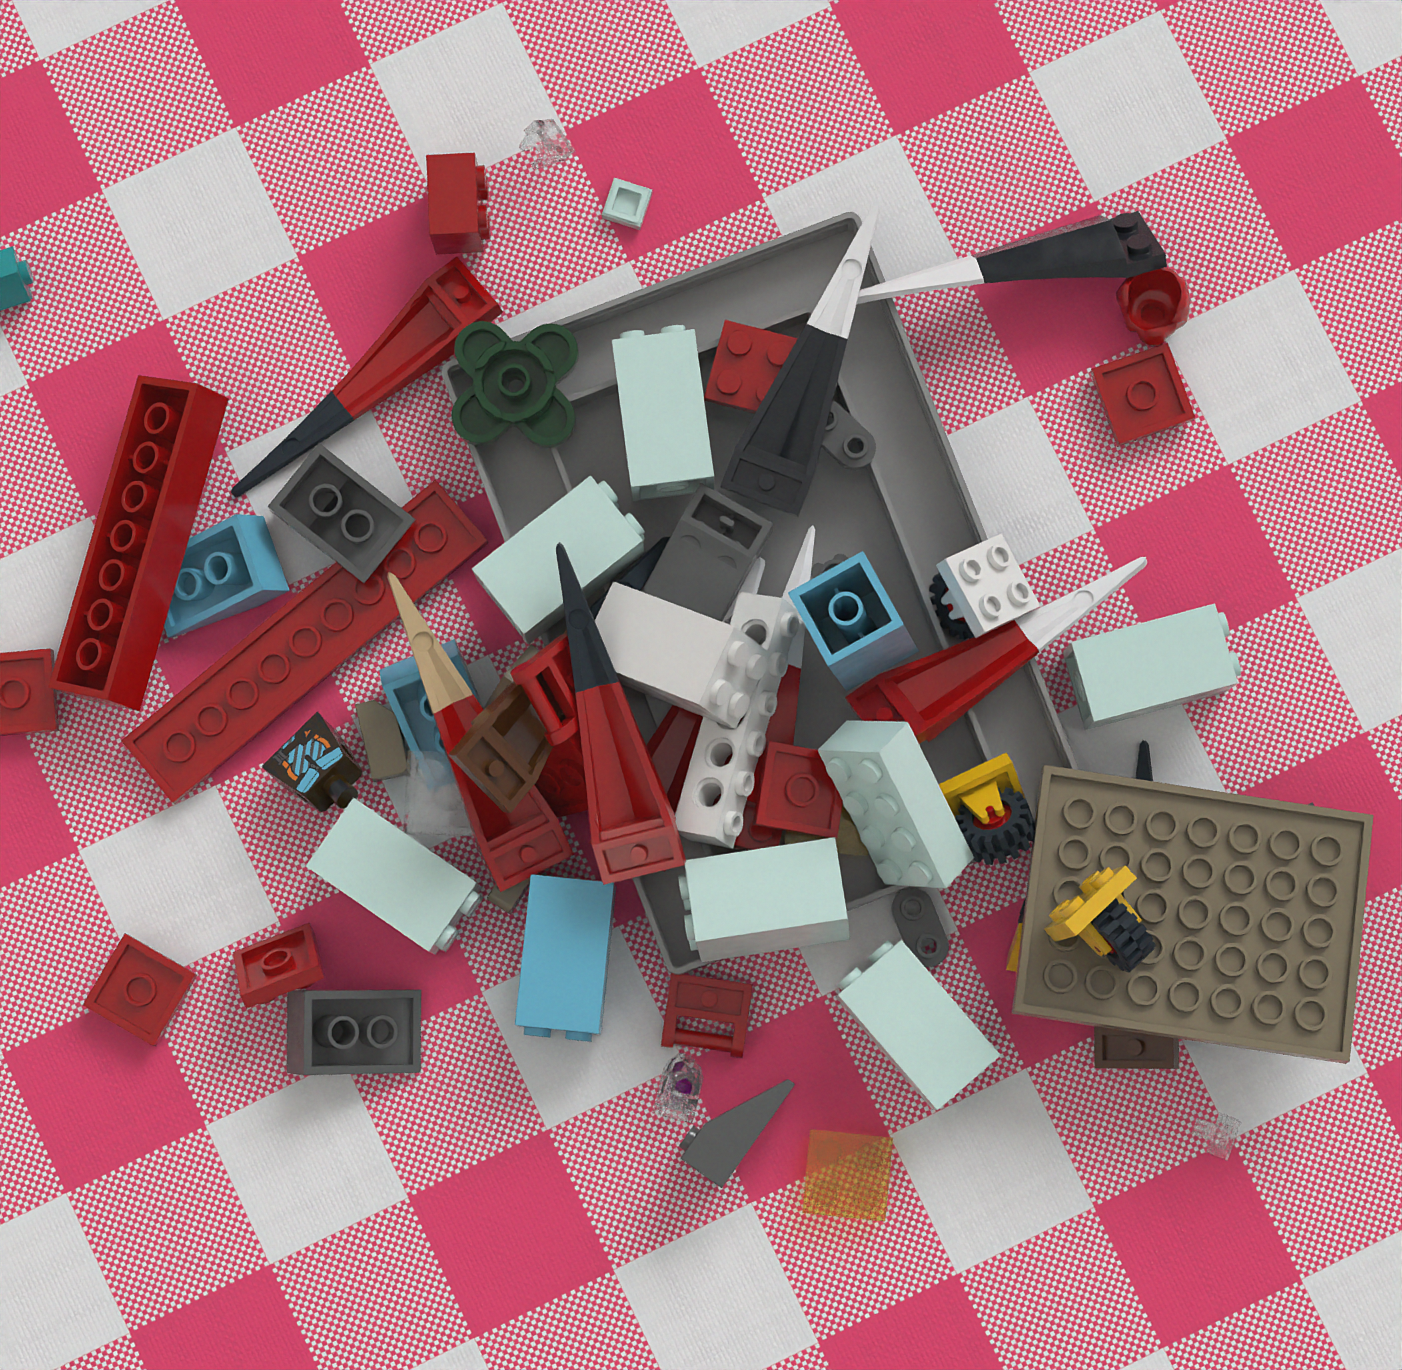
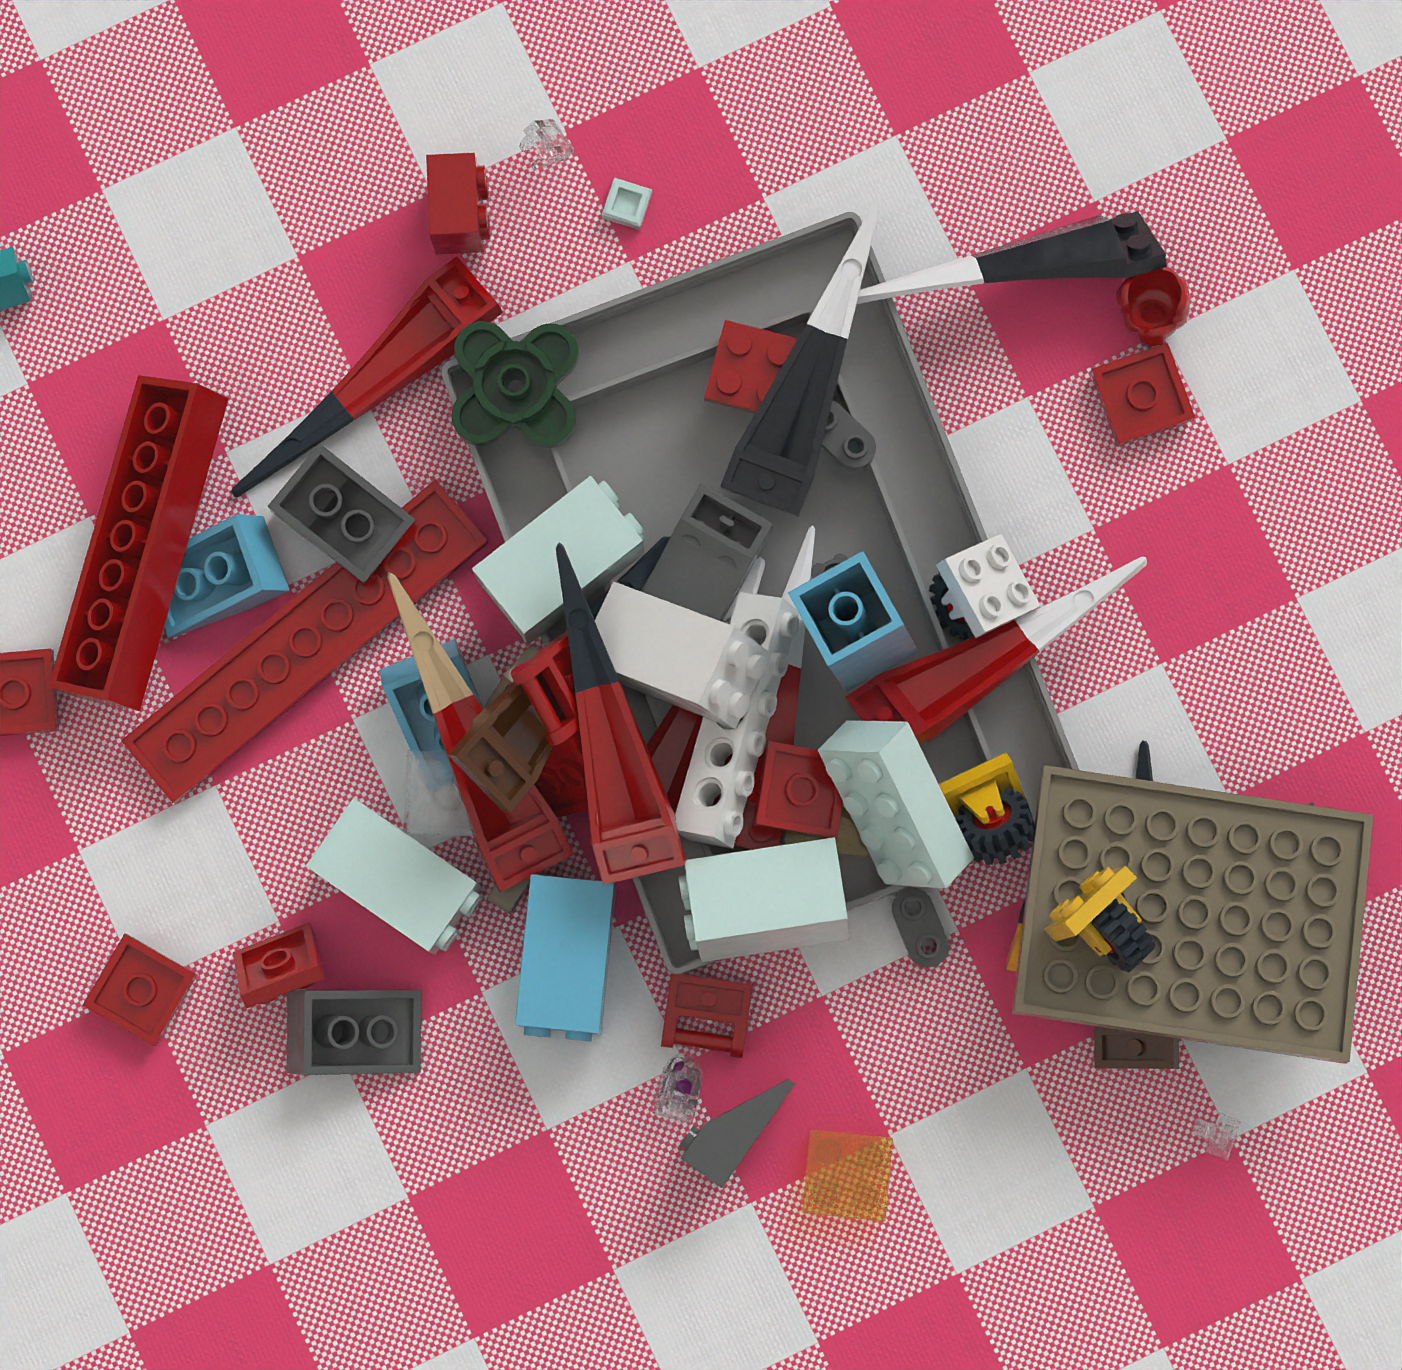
torso [261,712,362,812] -> none
dark tan piece [355,700,410,782] -> none
light aqua brick [612,325,714,501] -> none
light aqua brick [835,940,1001,1110] -> none
light aqua brick [1063,603,1241,730] -> none

